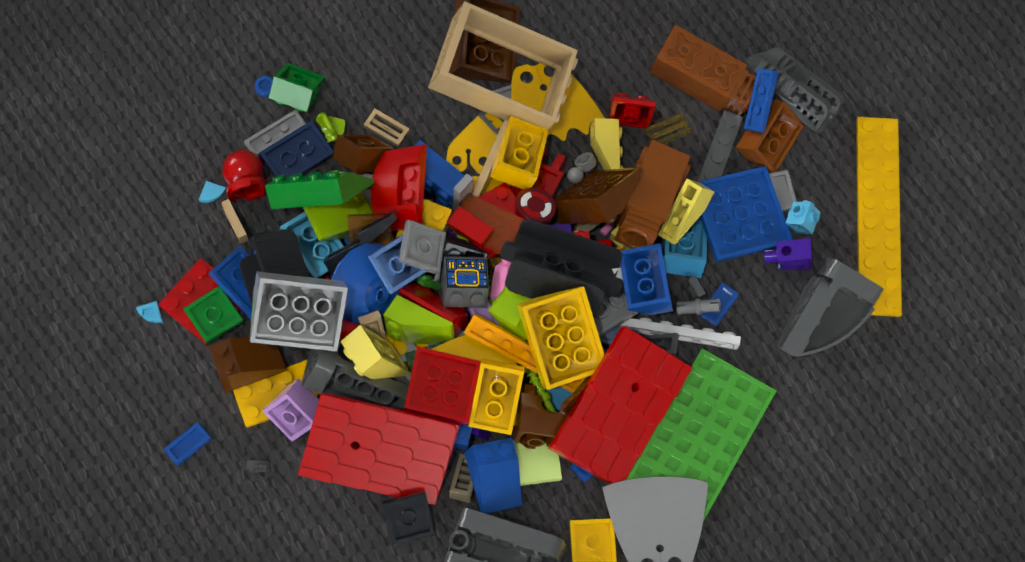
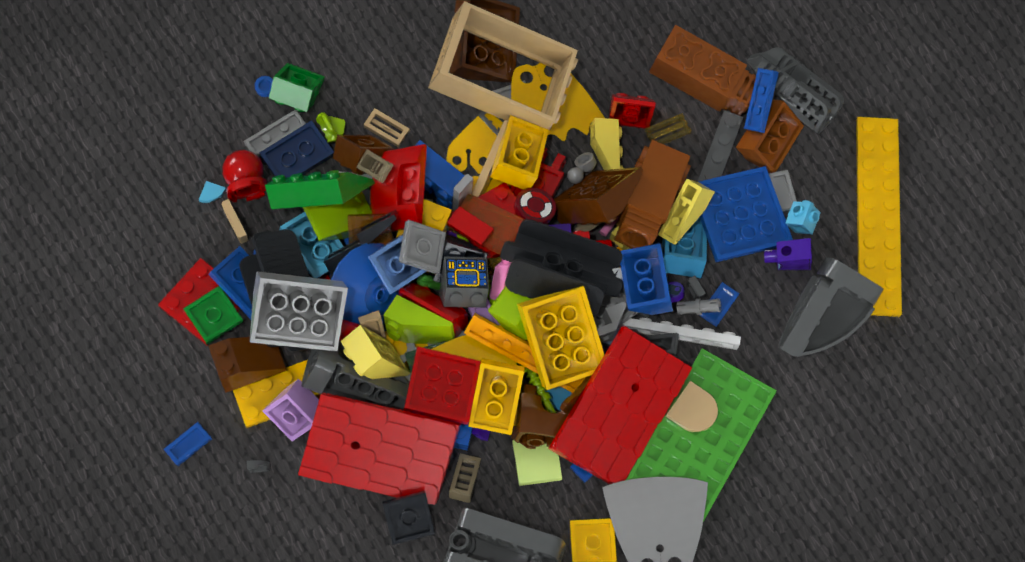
medium azure tile [136,301,163,323] -> none
blue slope [464,438,522,514] -> none
none -> dark tan slope [356,149,393,183]
none -> light grey slope [596,301,626,343]
none -> tan tile [666,381,718,432]
none -> dark purple tile [668,282,685,302]

